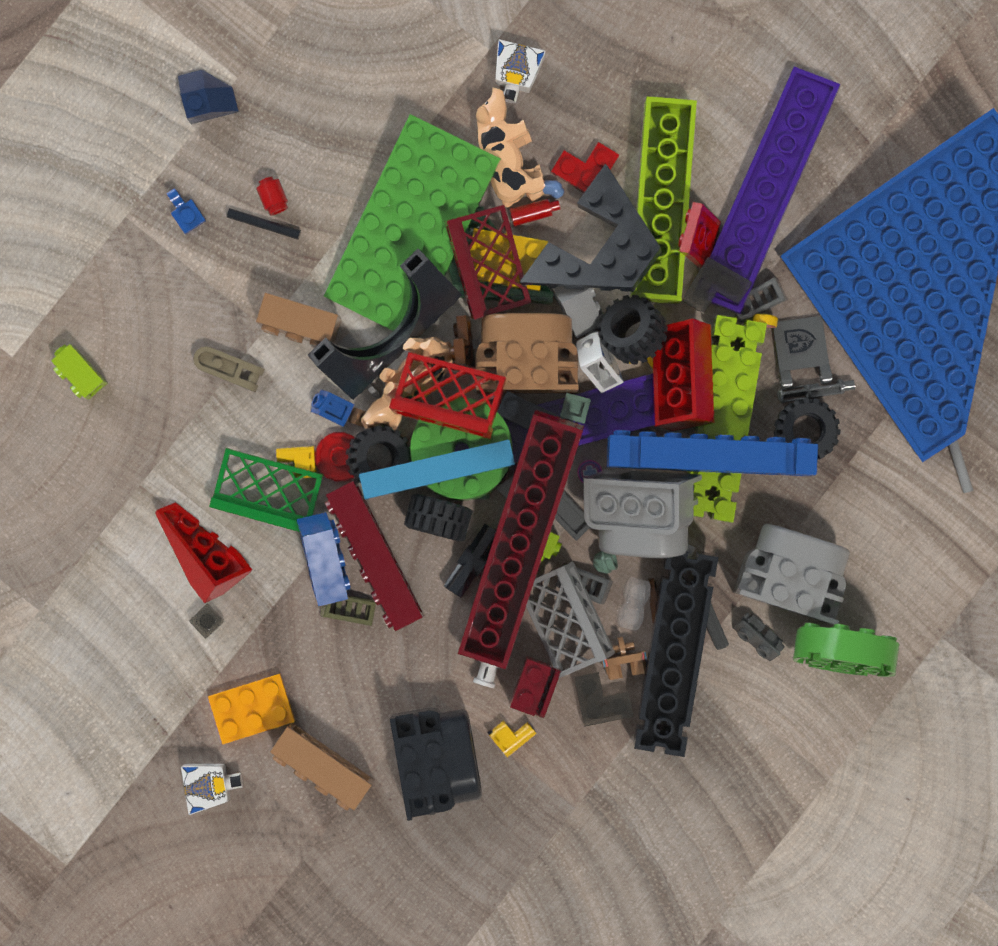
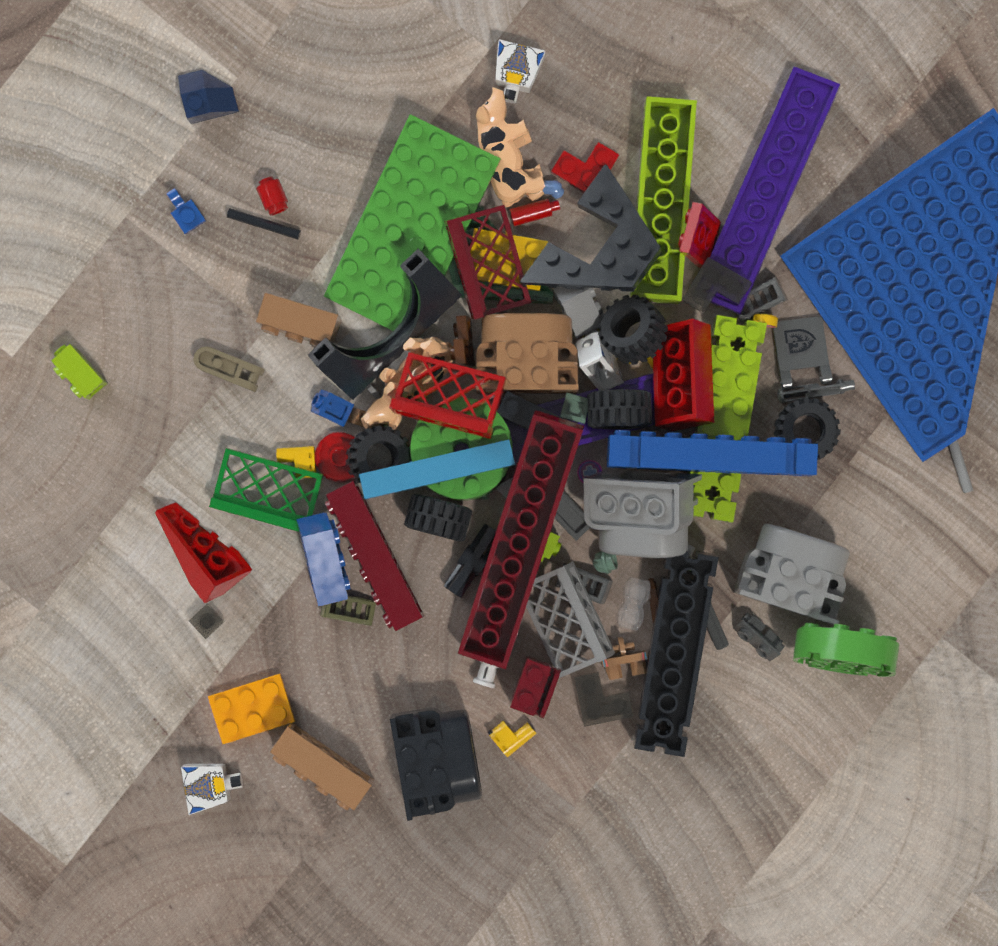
none -> black tyre [587,389,652,429]

